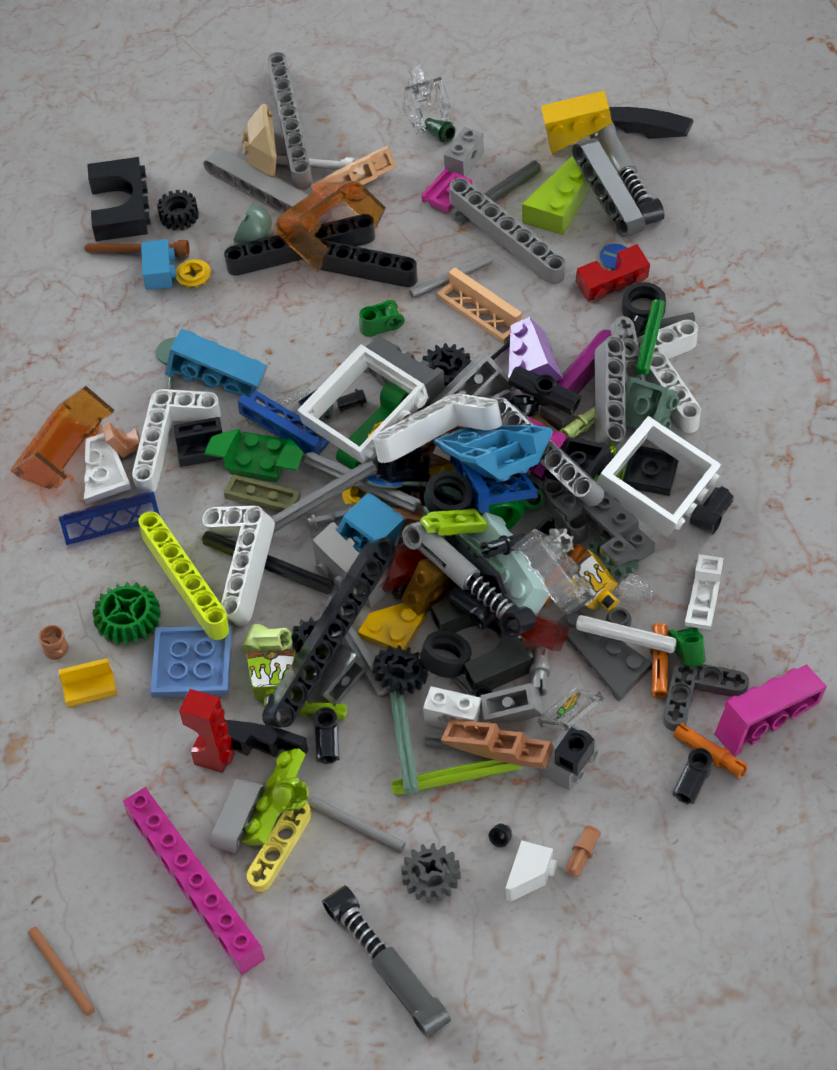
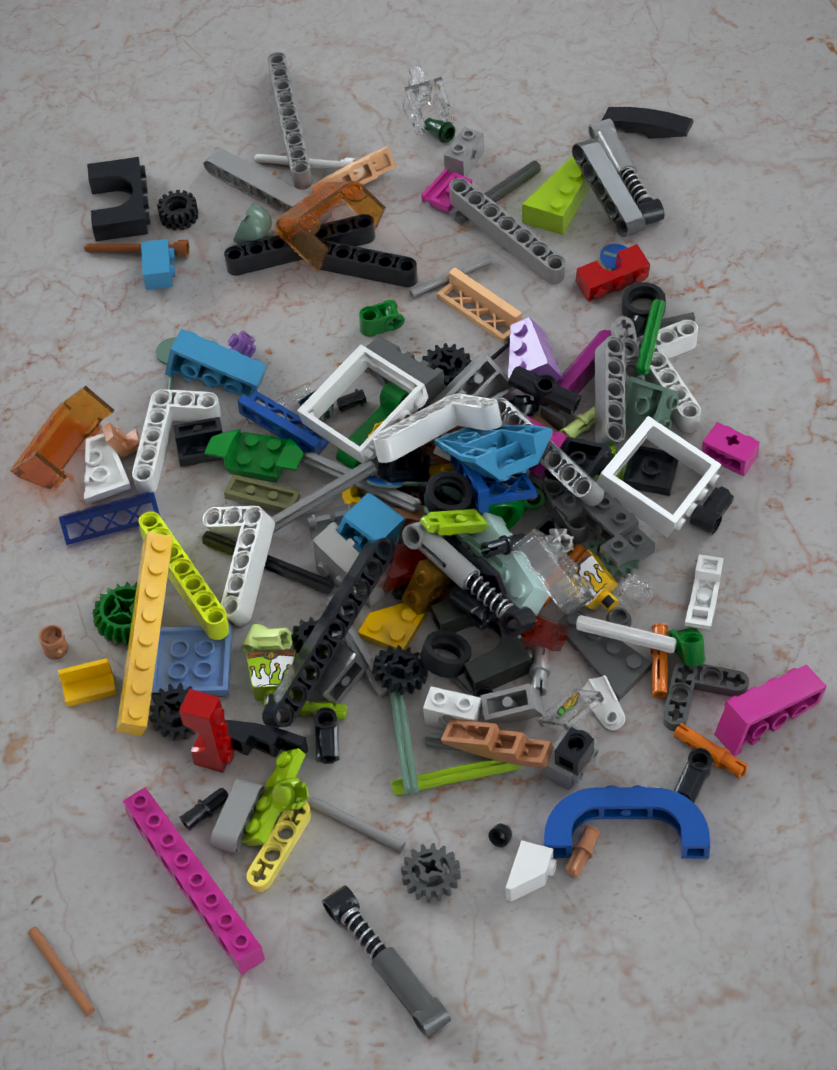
yellow gear [175,259,211,289] -> none
tan wedge [242,104,277,176] -> none
yellow wedge [541,90,612,154] -> none
none -> yellow brick [116,532,173,736]
none -> black gear [149,683,195,741]
none -> black axle [179,788,229,831]
none -> medium lavender gear [228,331,256,358]
none -> blue arch [544,785,710,859]
none -> white piece [579,675,625,731]
none -> dark pink brick [702,422,760,476]

